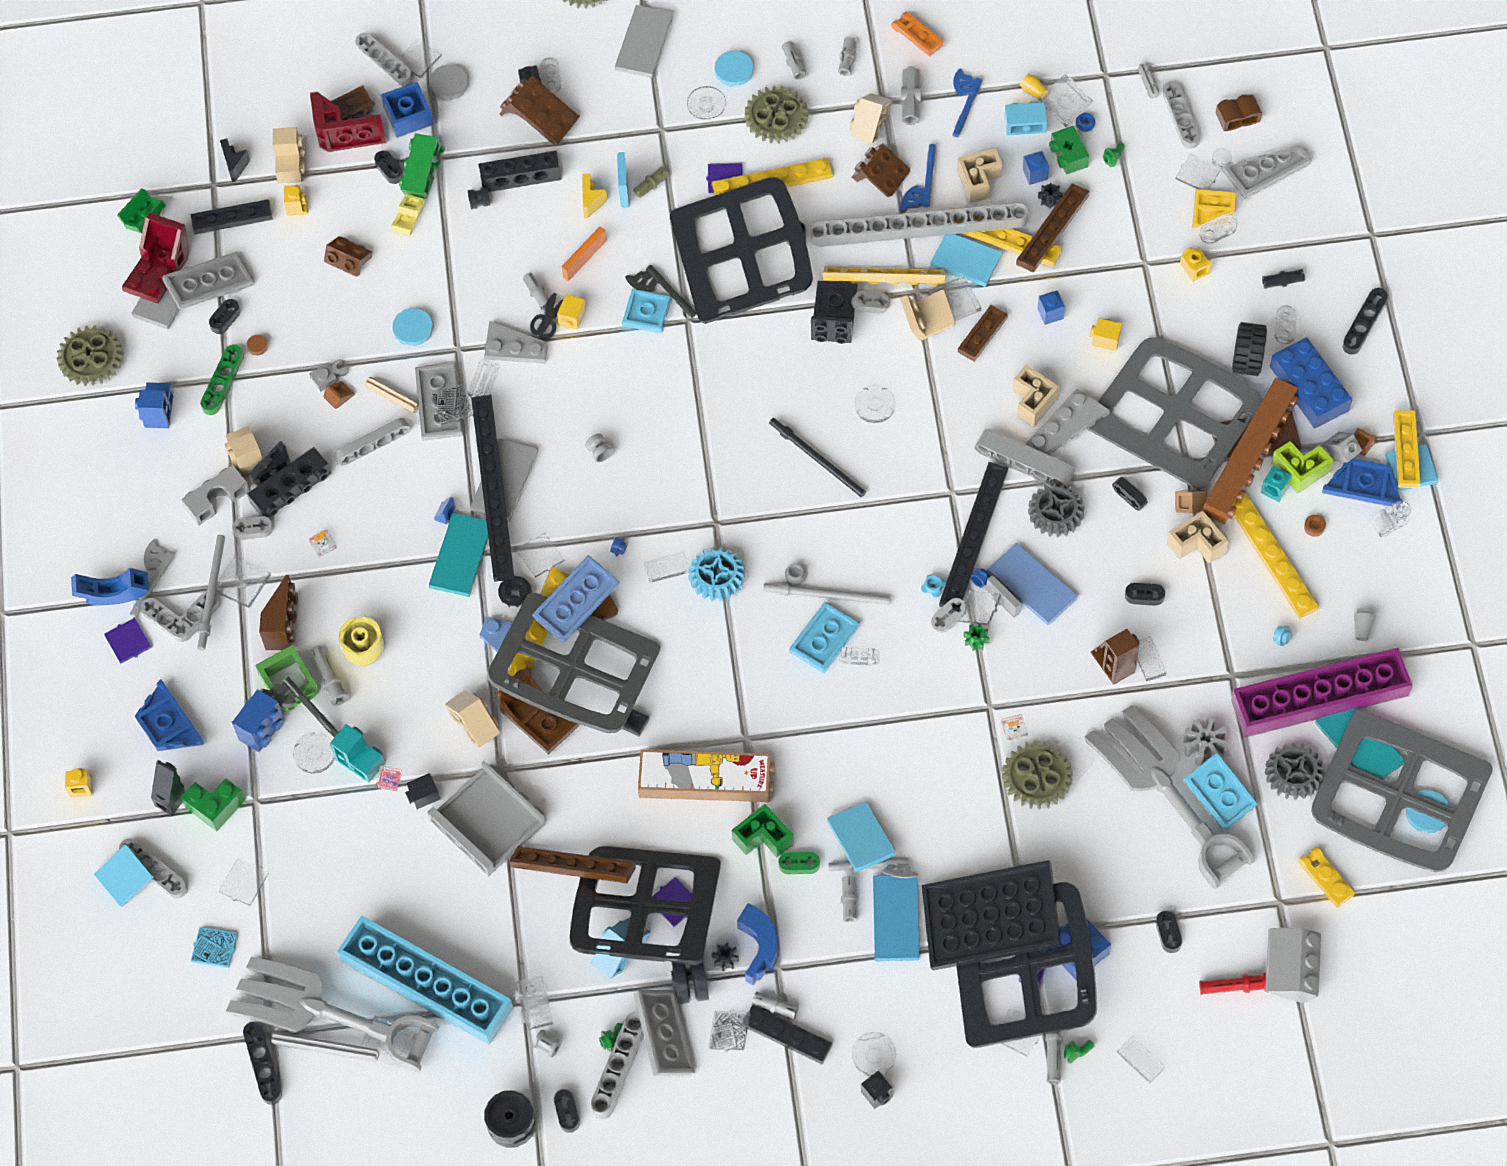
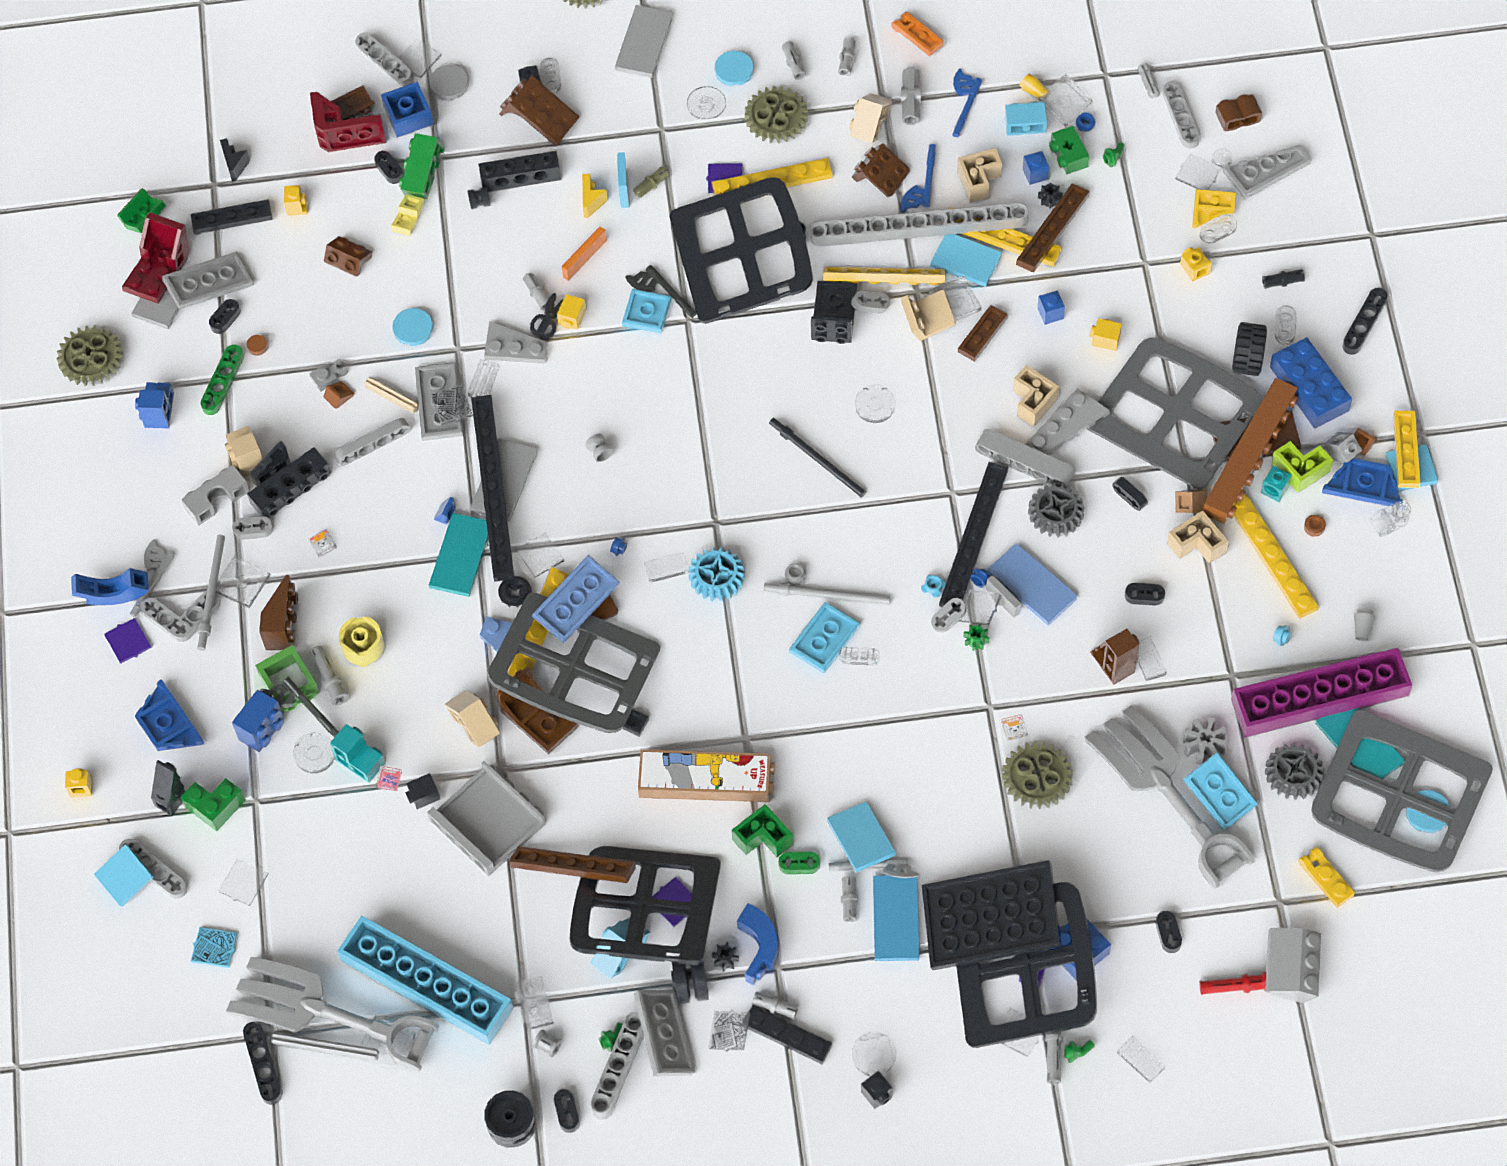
tan brick [273,127,305,184] -> none

